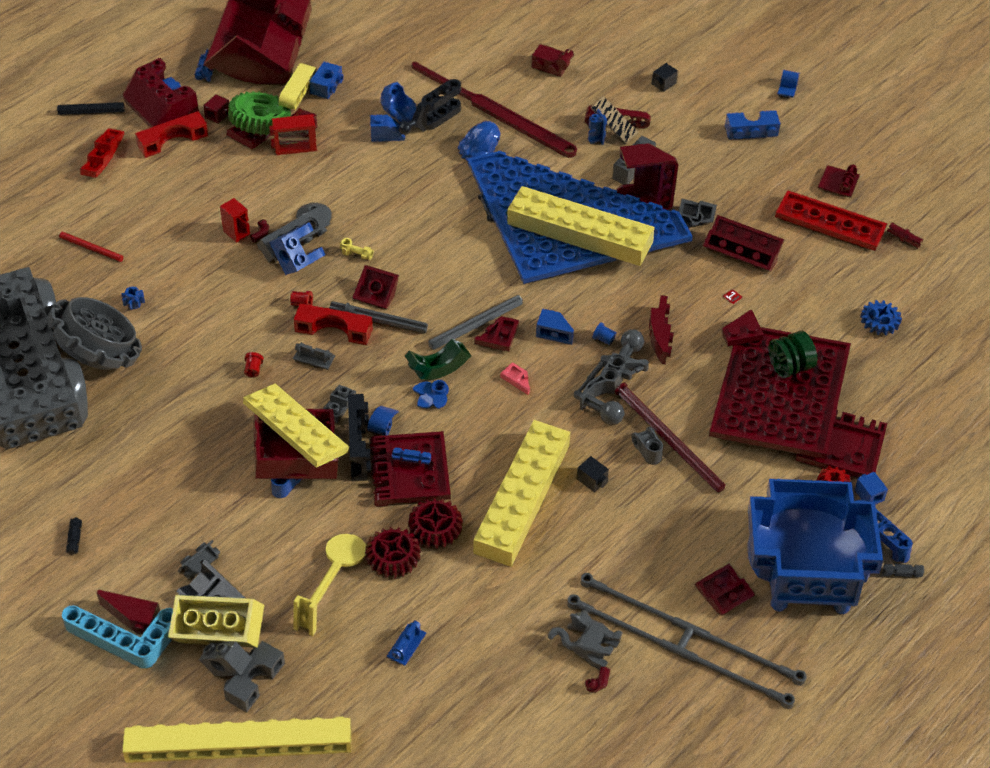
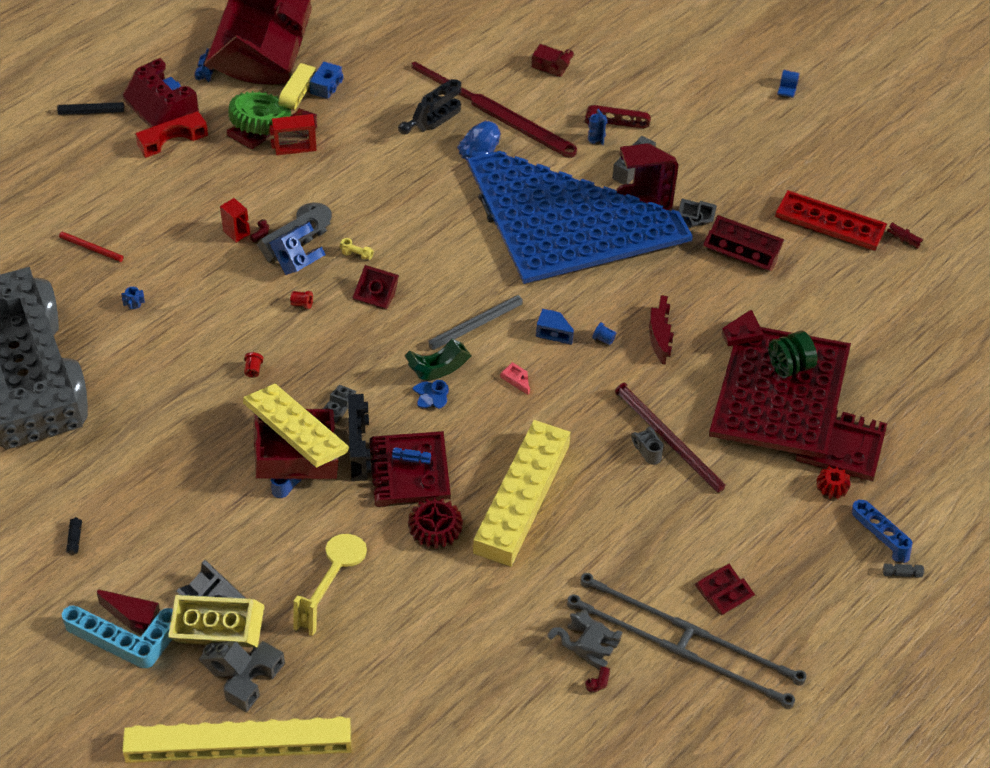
dark grey piece [47,297,142,370] -> none
red slope [80,128,125,178] -> none
dark grey hinge [178,540,220,579] -> none
dark red brick [203,94,230,124] -> none
dark grey hinge [293,342,335,370] -> none
red arch [294,303,373,345] -> none
dark grey axle [329,301,428,333] -> none
dark red gear [365,526,421,579] -> none
blue panel [368,406,399,435] -> none
blue slope [370,115,405,142] -> none
blue piece [380,82,417,123] -> none
blue hinge [386,621,426,666] -> none
dark red wing [474,316,519,352] -> none
light yellow brick [507,186,655,266] -> none
dark grey piece [574,329,649,425] -> none
black brick [577,456,609,493] -> none
tile [591,96,638,144] -> none
black brick [652,63,678,92] -> none
red sticker [723,289,743,304] -> none
blue arch [725,110,780,140] -> none
blue windscreen [747,479,883,614] -> none
dark red hinge [818,164,860,198] -> none
blue brick [854,472,888,505] -> none
blue gear [860,300,902,336] -> none

